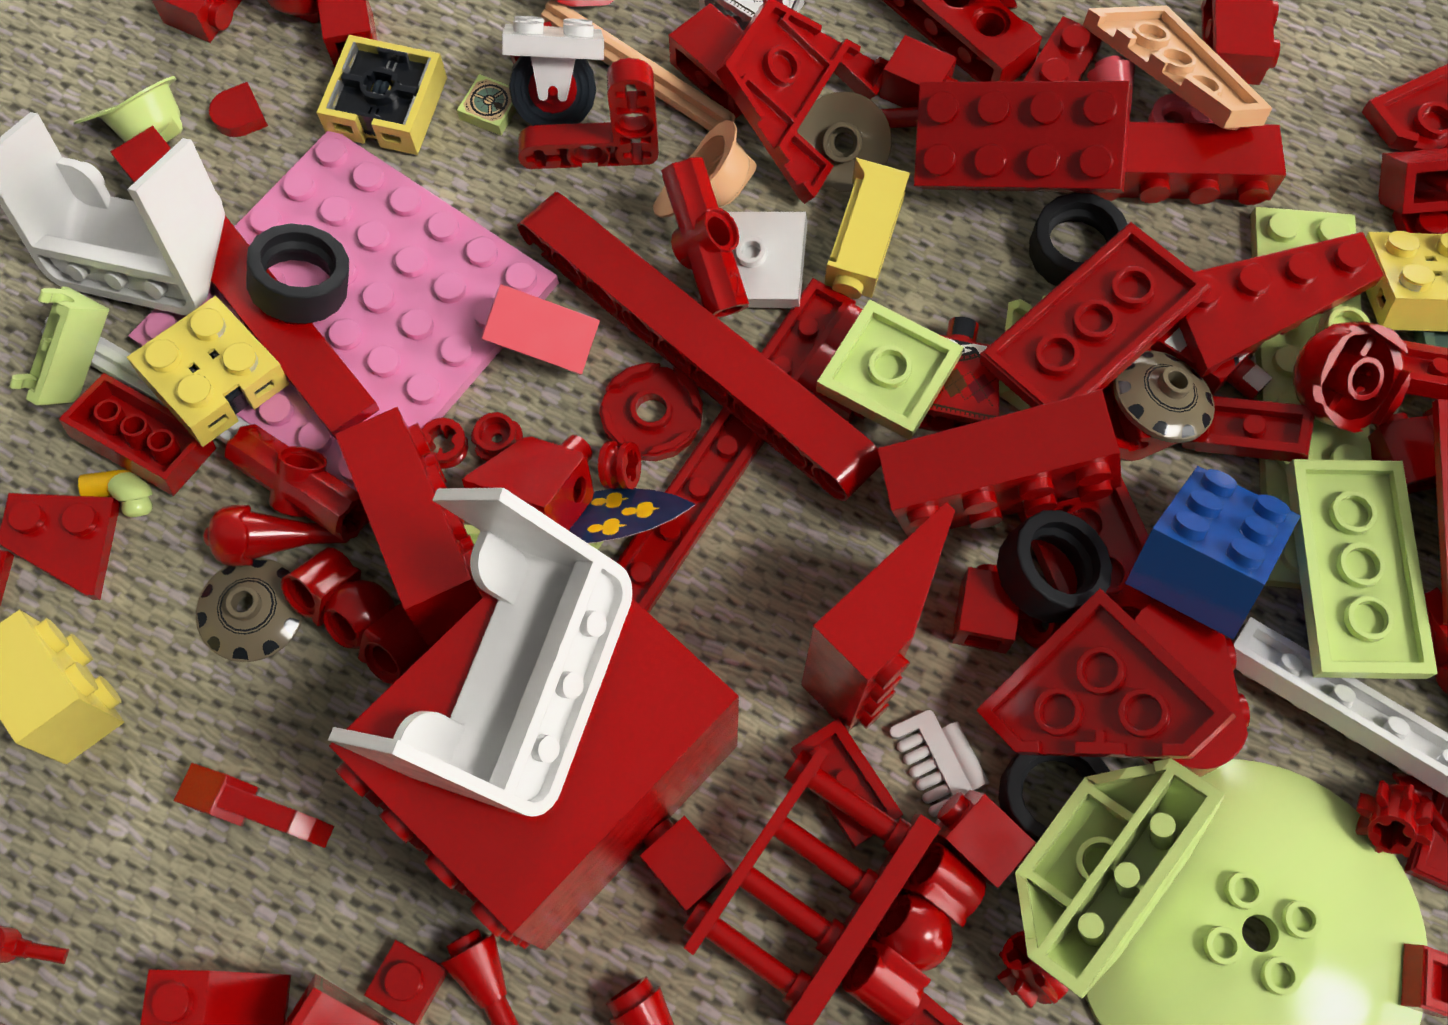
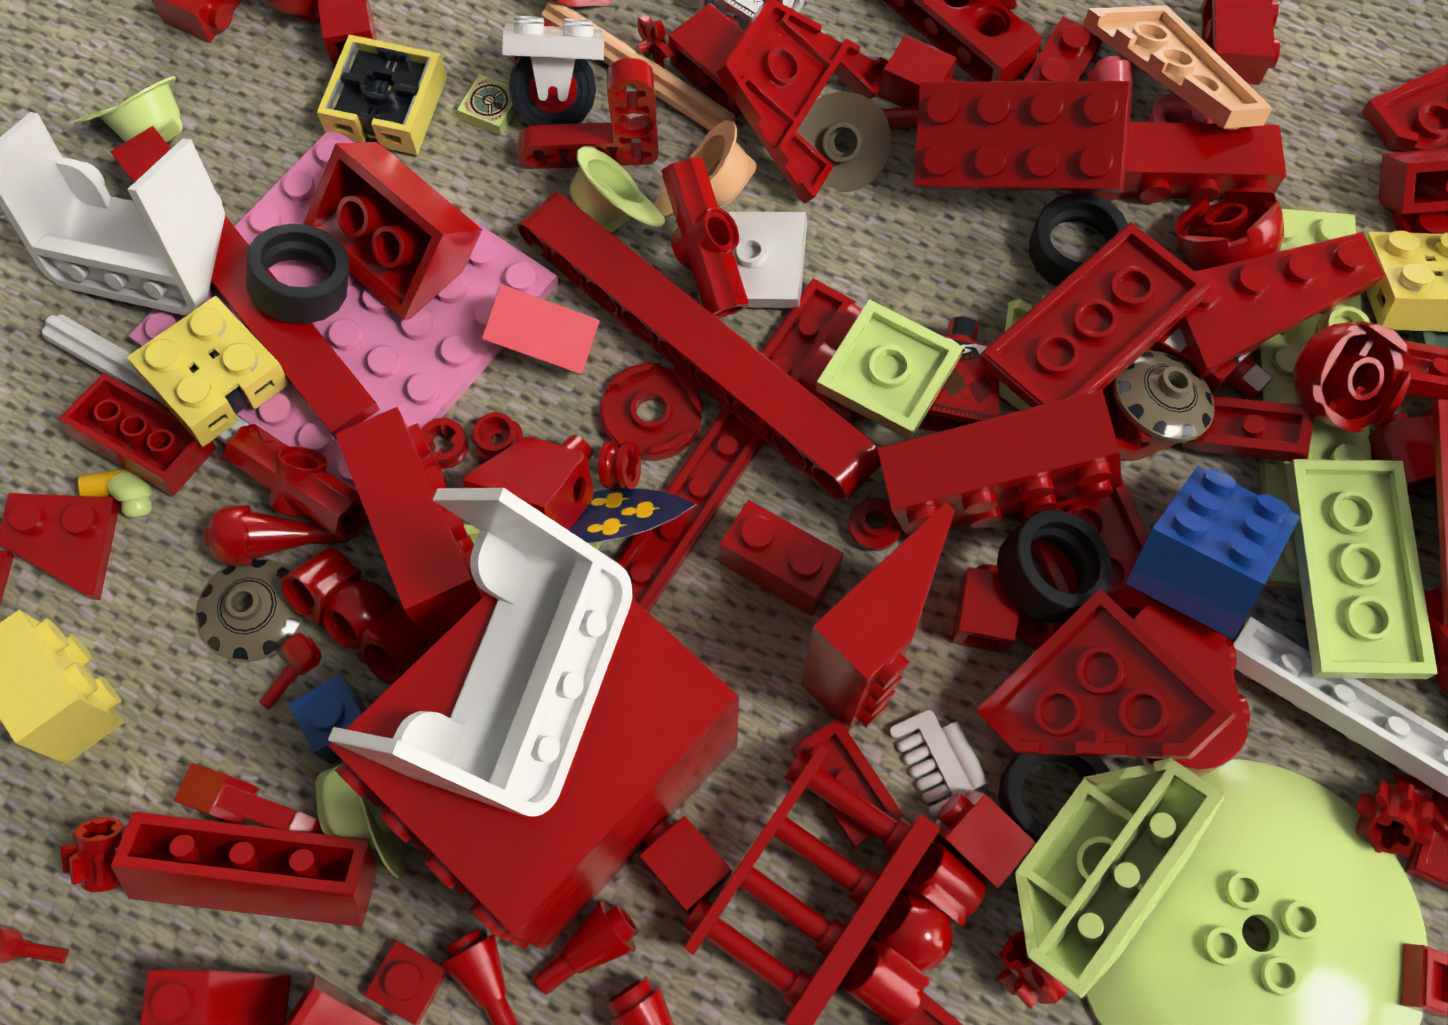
yellowish green hinge [9,287,109,405] -> none
red tile [209,82,268,137] -> none
light yellow window [824,158,910,299] -> none
none -> red gear [60,817,127,892]
none -> red brick [111,812,377,927]
none -> red hand [259,633,322,710]
none -> blue brick [288,674,366,765]
none -> red slope [303,142,483,320]
none -> yellowish green piece [315,764,405,878]
none -> red cone [533,901,638,995]
none -> yellowish green piece [569,146,666,232]
none -> red plant [636,15,674,69]
none -> red brick [720,499,844,617]
none -> red plate [848,498,902,551]
none -> red cylinder [1175,187,1285,271]

